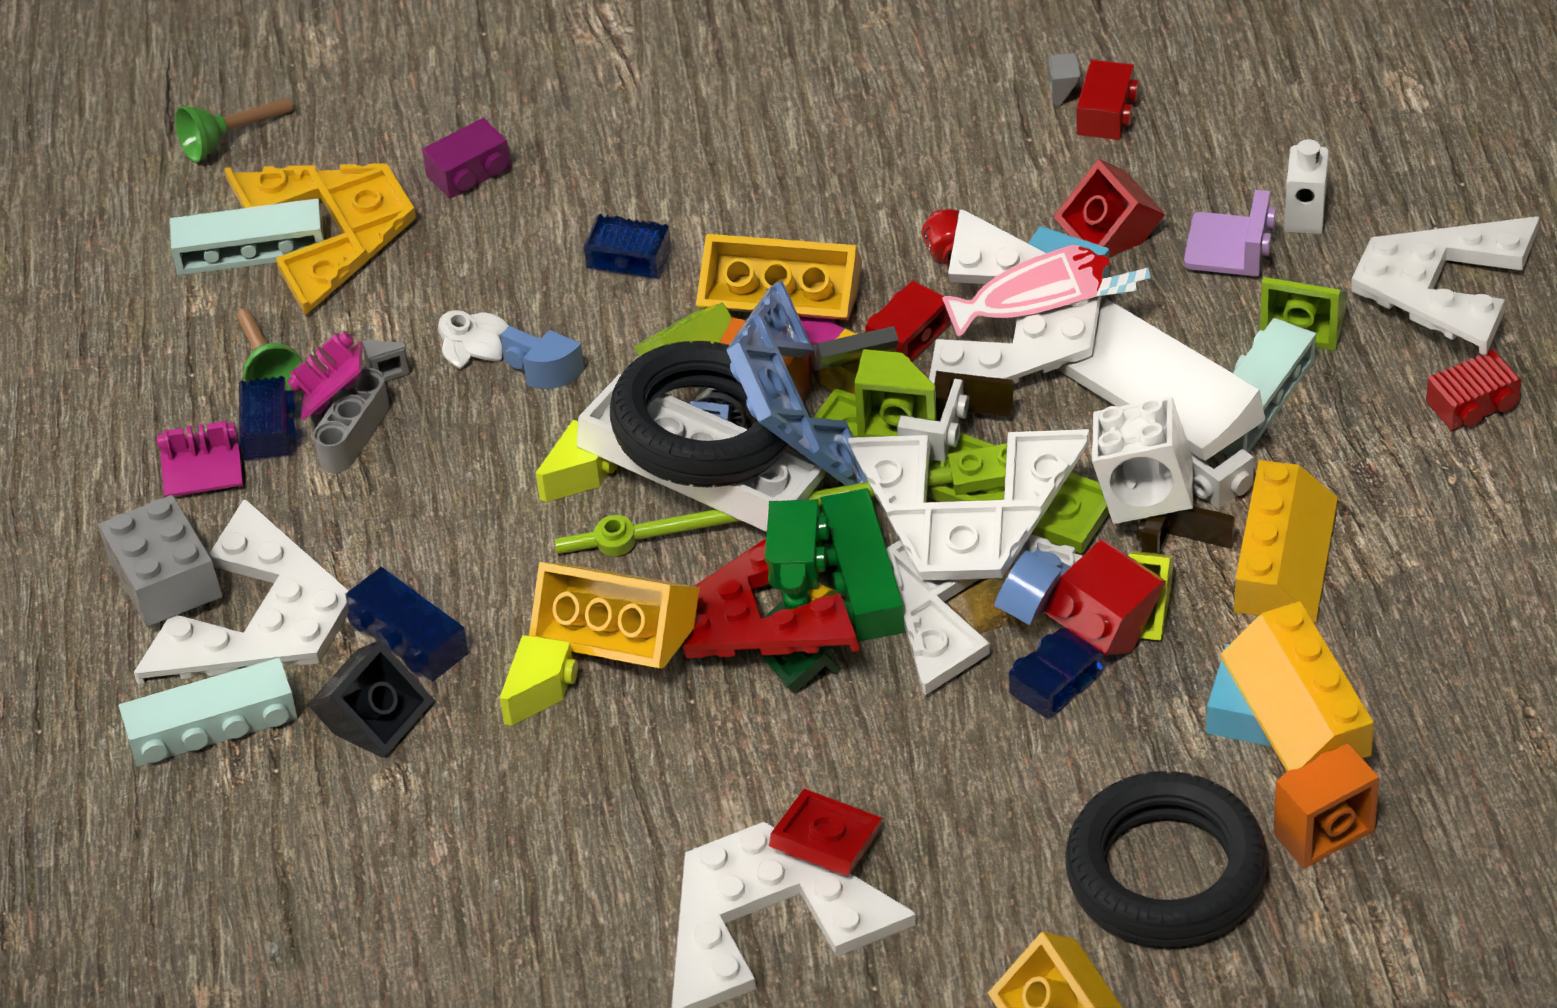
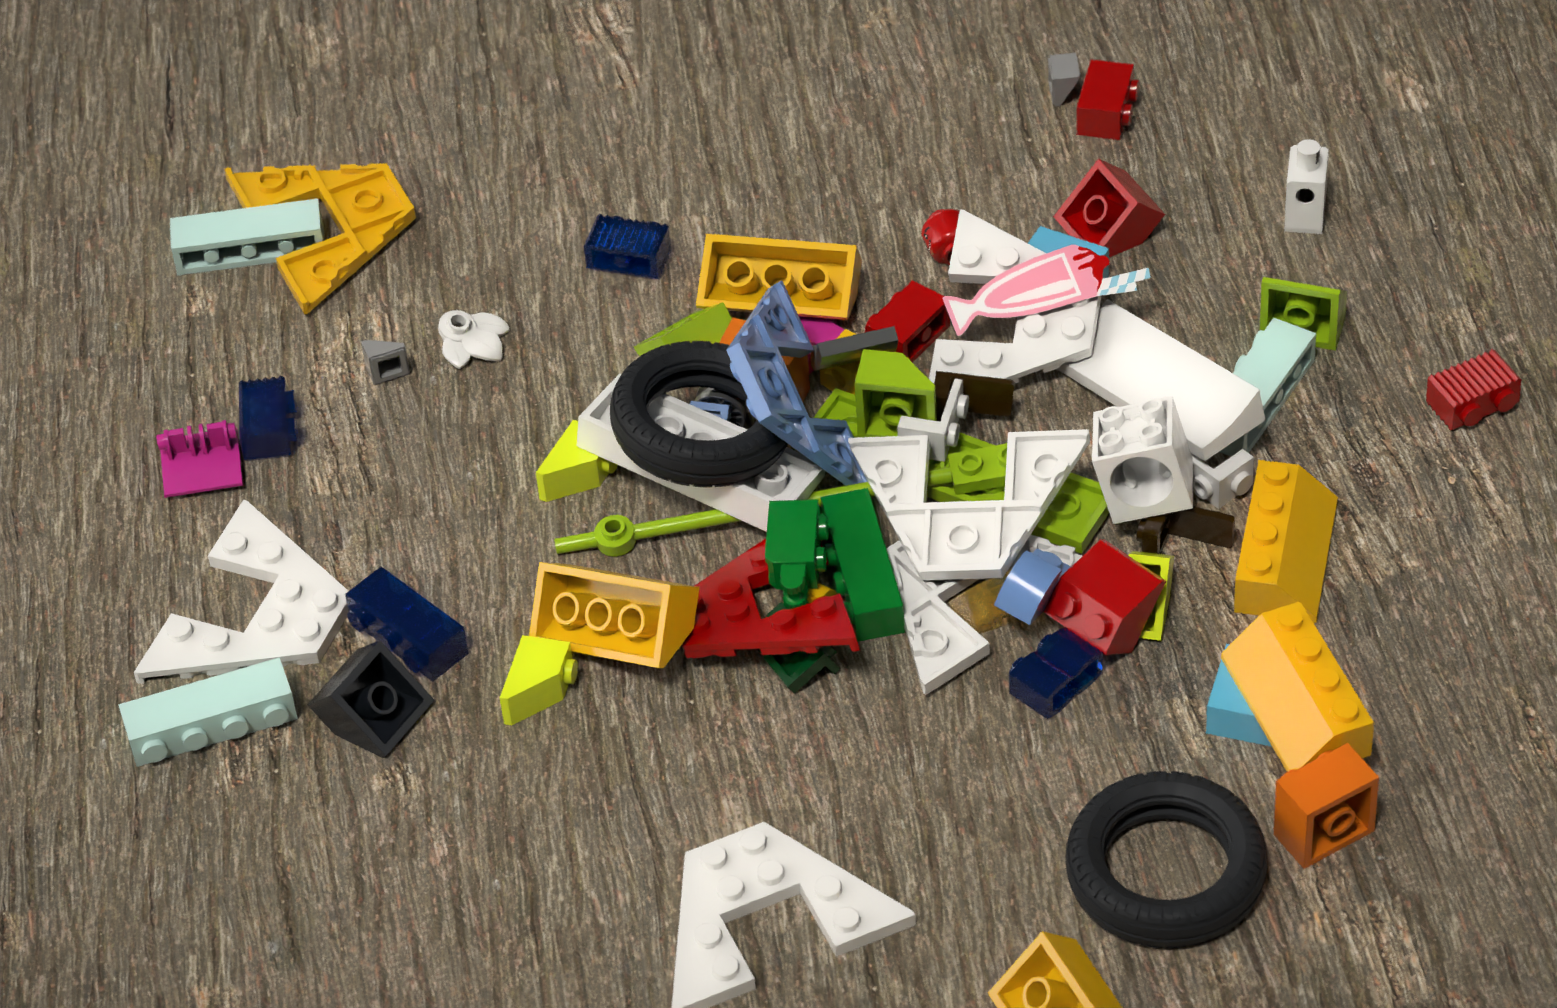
light grey brick [98,495,222,627] -> none
bright green piece [175,98,293,163] -> none
bright green piece [237,308,303,400] -> none
dark pink hinge [287,331,363,420] -> none
light grey beam [313,368,390,473] -> none
magenta brick [422,117,511,199] -> none
medium blue brick [500,325,585,389] -> none
red plate [769,788,883,876] -> none
lavender bracket [1184,190,1276,277] -> none
white wing [1352,217,1540,355] -> none

